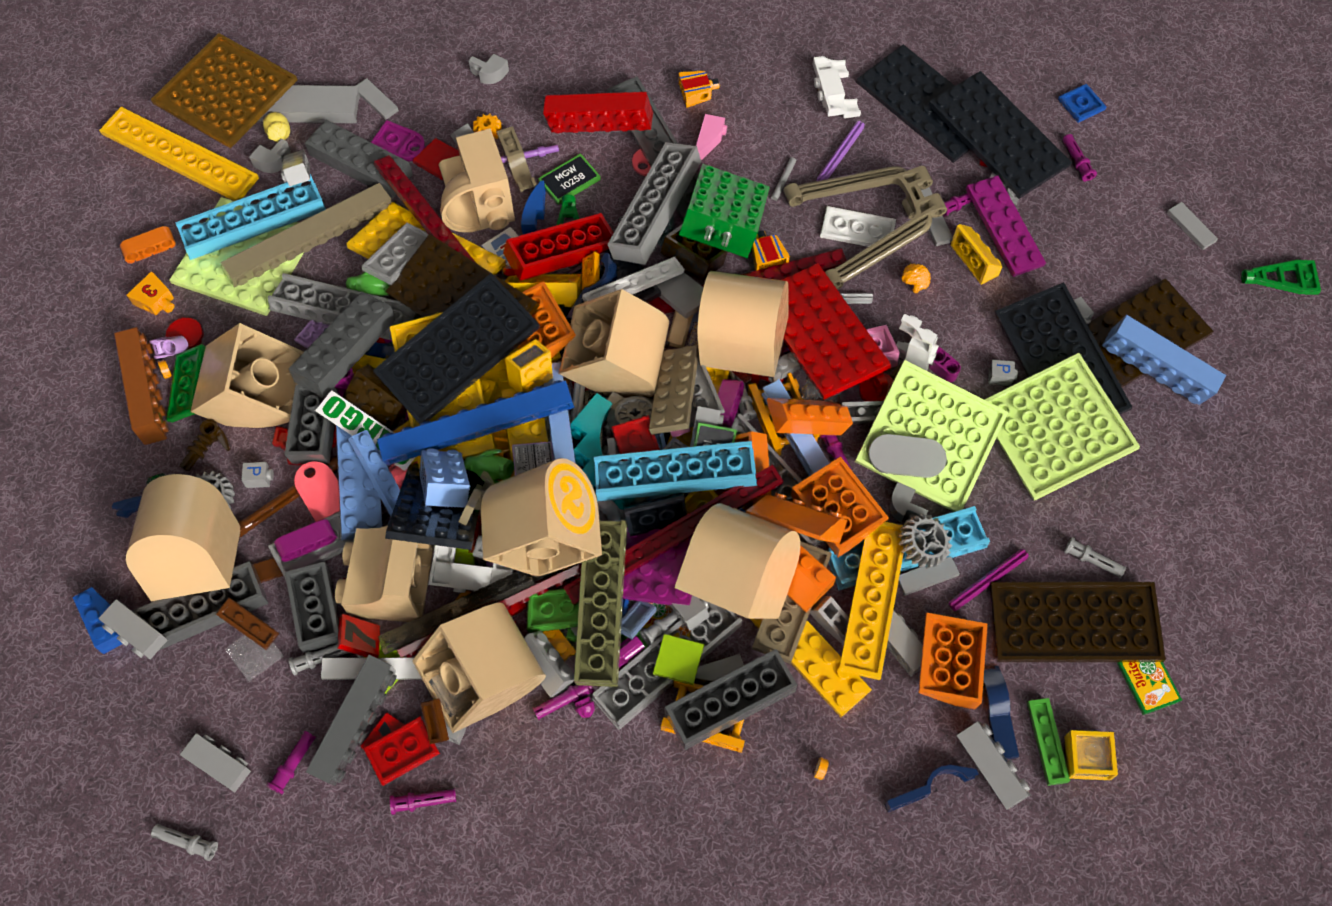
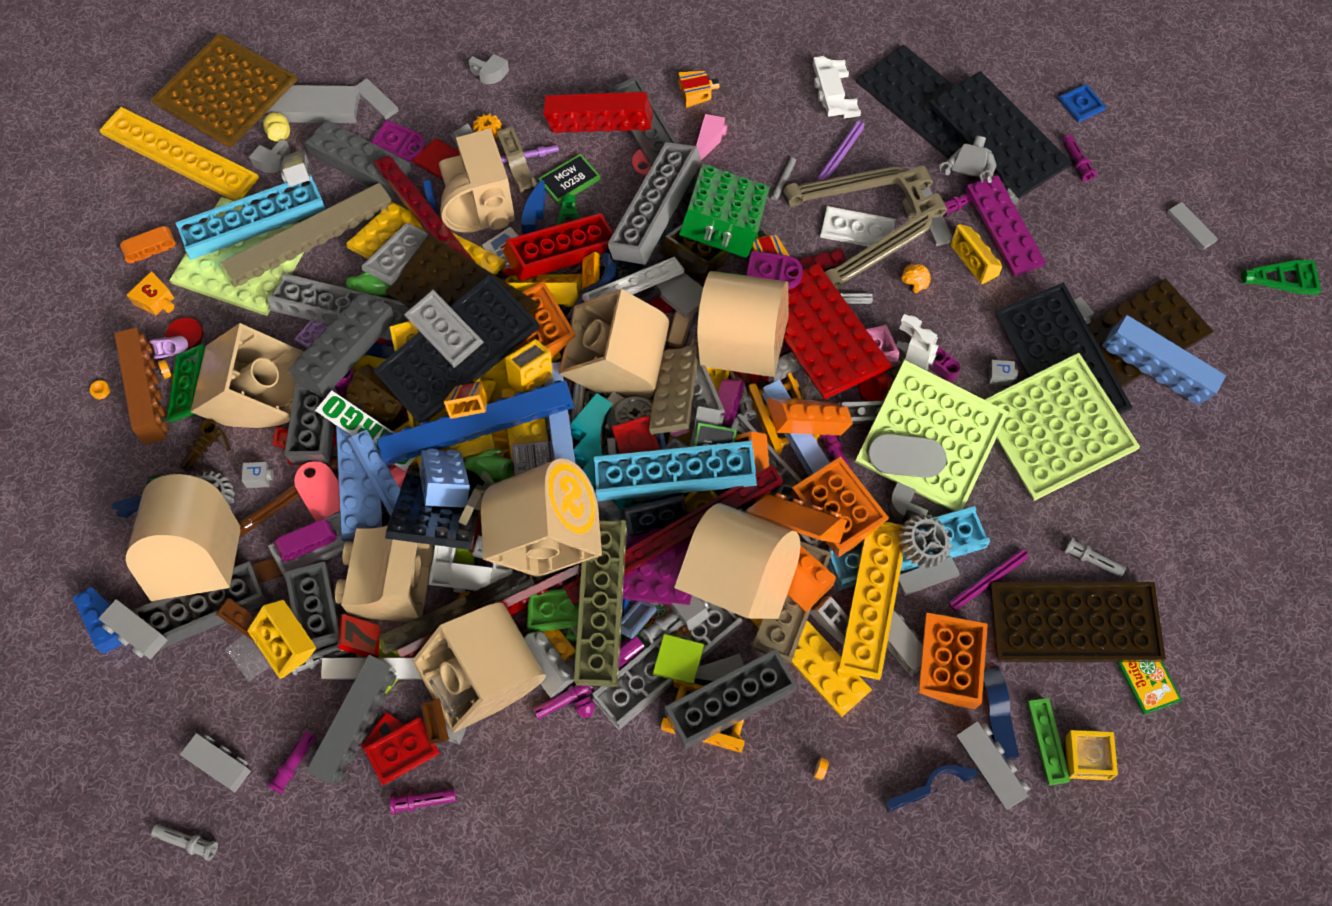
none -> light orange tile [89,380,110,399]
none -> yellow slope [247,600,316,679]
none -> light grey tile [404,290,483,368]
none -> blue tile [423,180,438,214]
none -> light orange torso [444,381,487,419]
none -> magenta tile [746,251,803,290]
none -> light grey torso [940,136,996,183]

